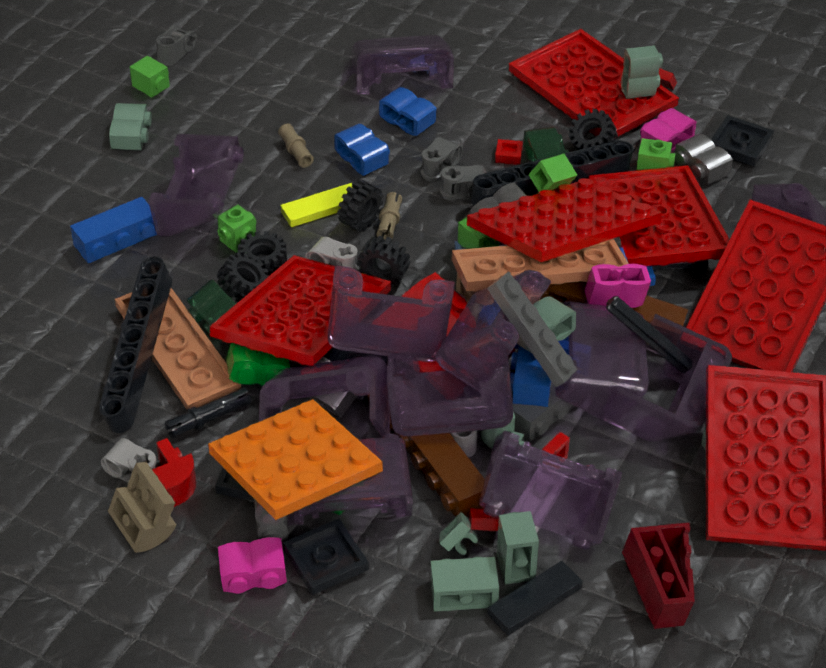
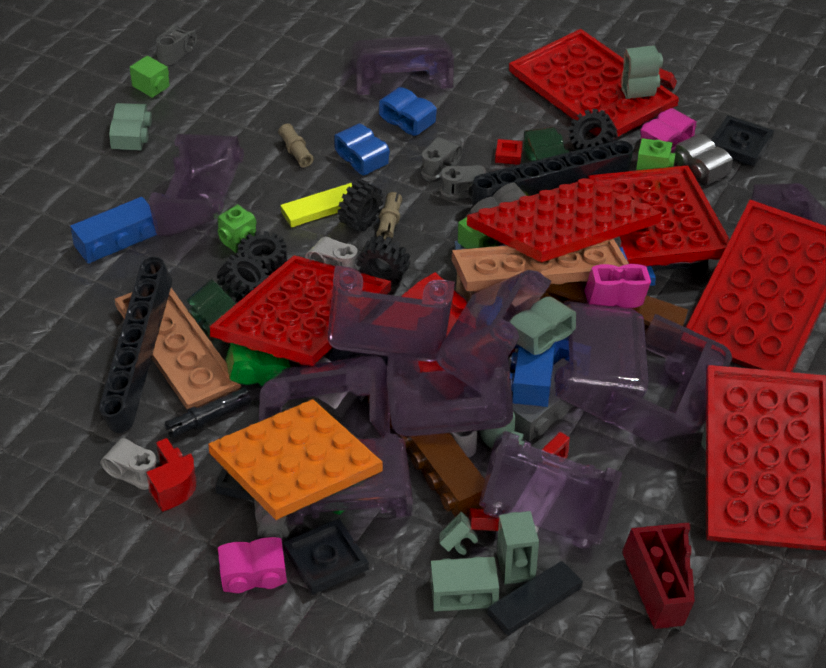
dark tan brick [108,462,177,553] -> none
dark grey plate [487,271,578,387] -> none
bright green brick [529,154,577,192] -> none
black axle [606,296,693,374] -> none

